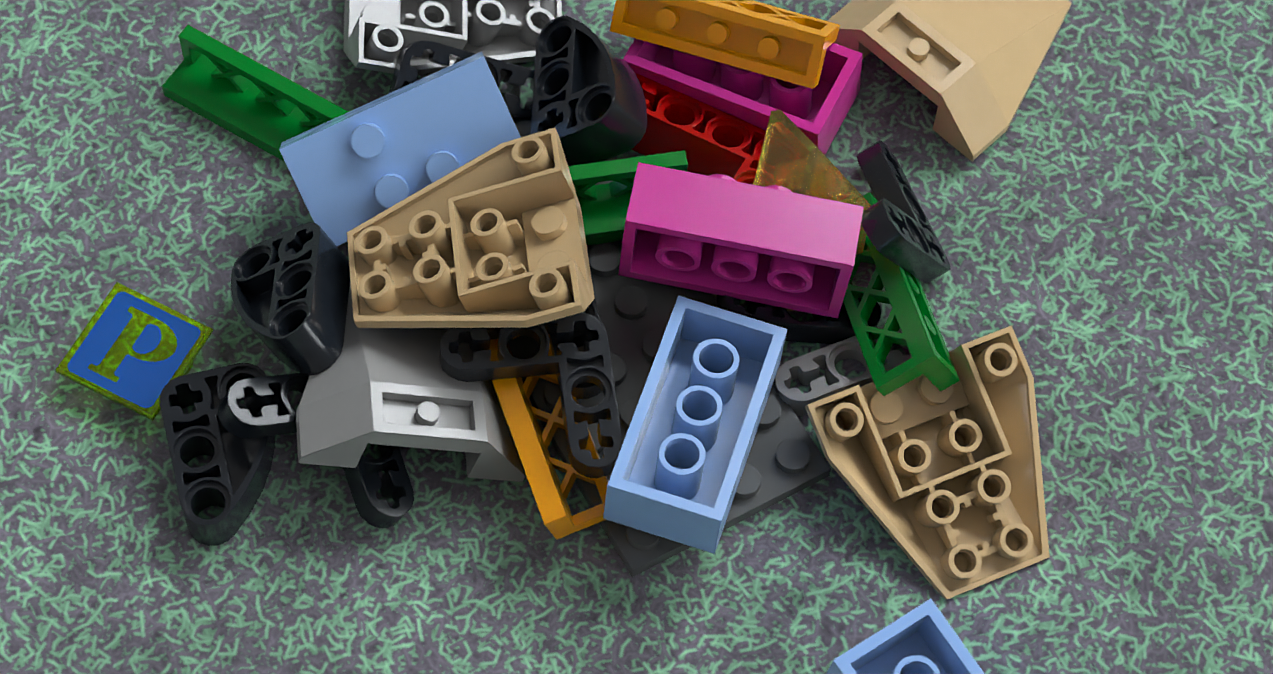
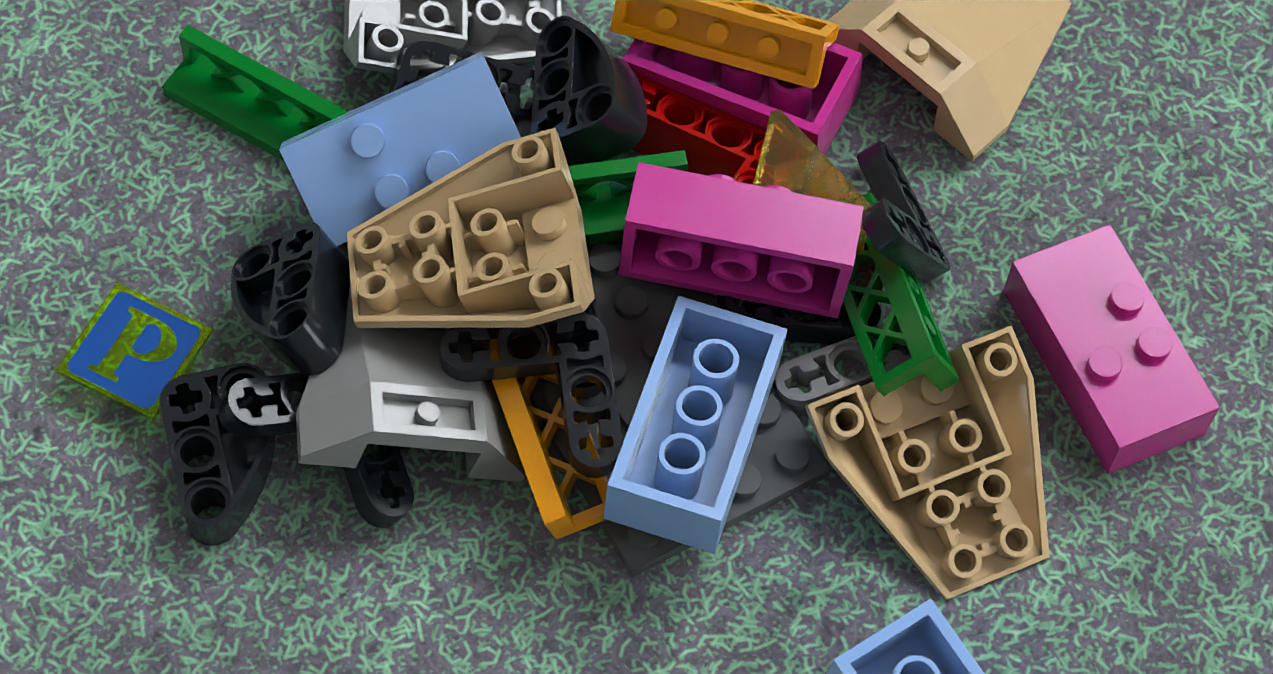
none -> brick [1003,224,1220,474]

